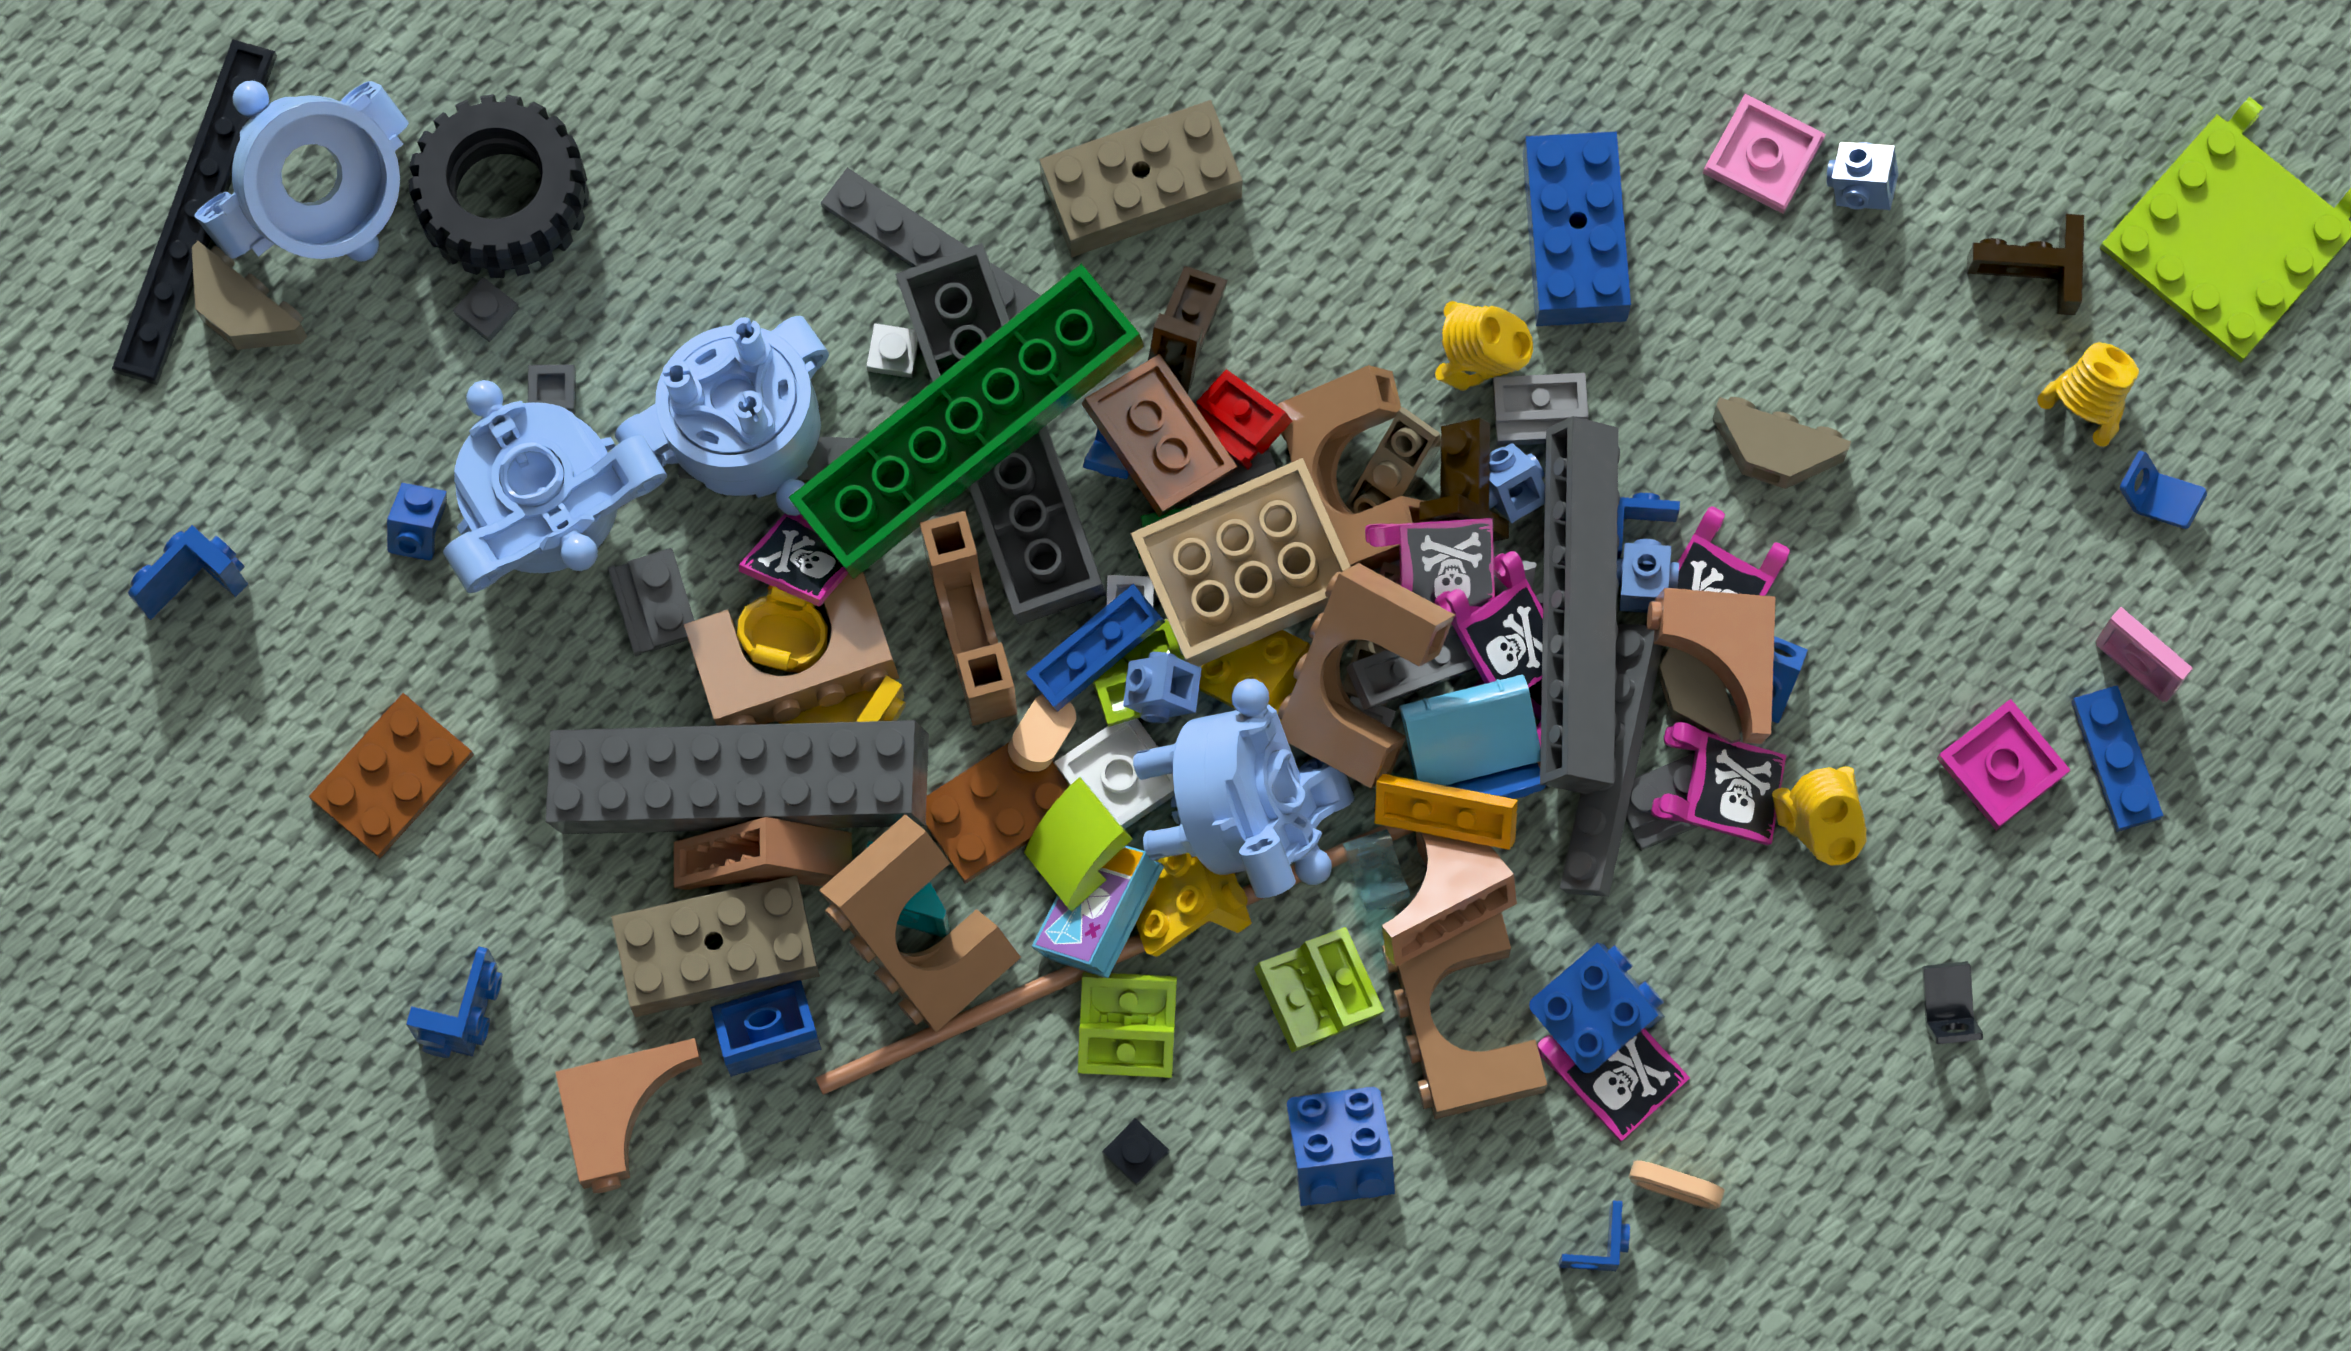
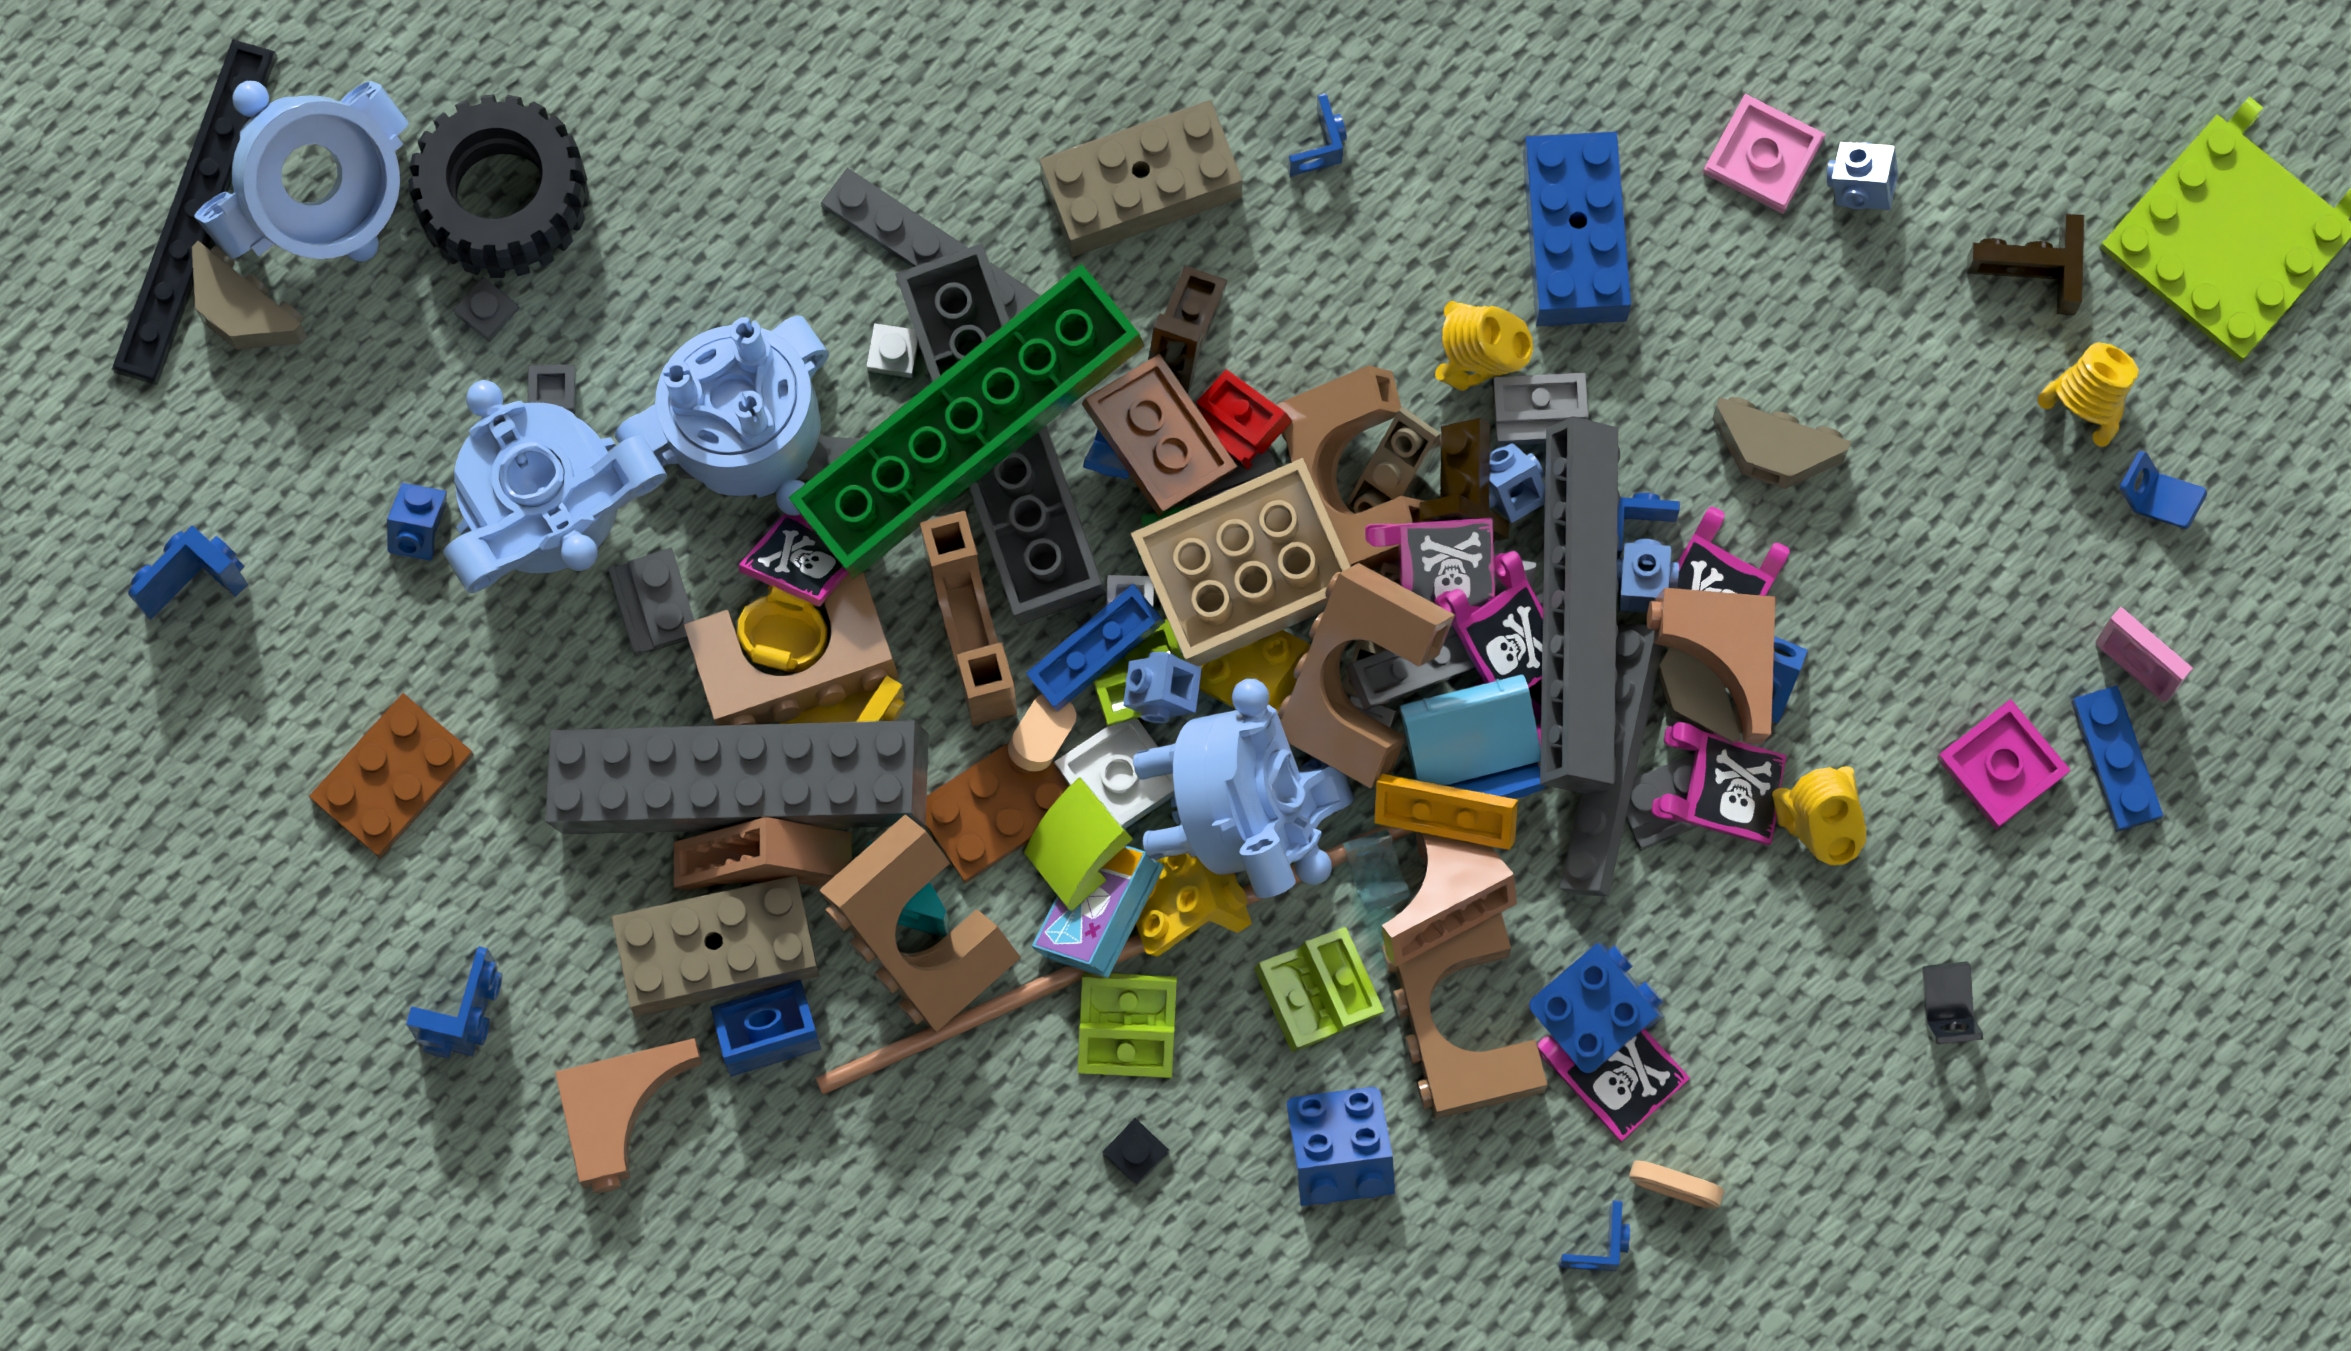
none -> blue bracket [1288,93,1347,177]

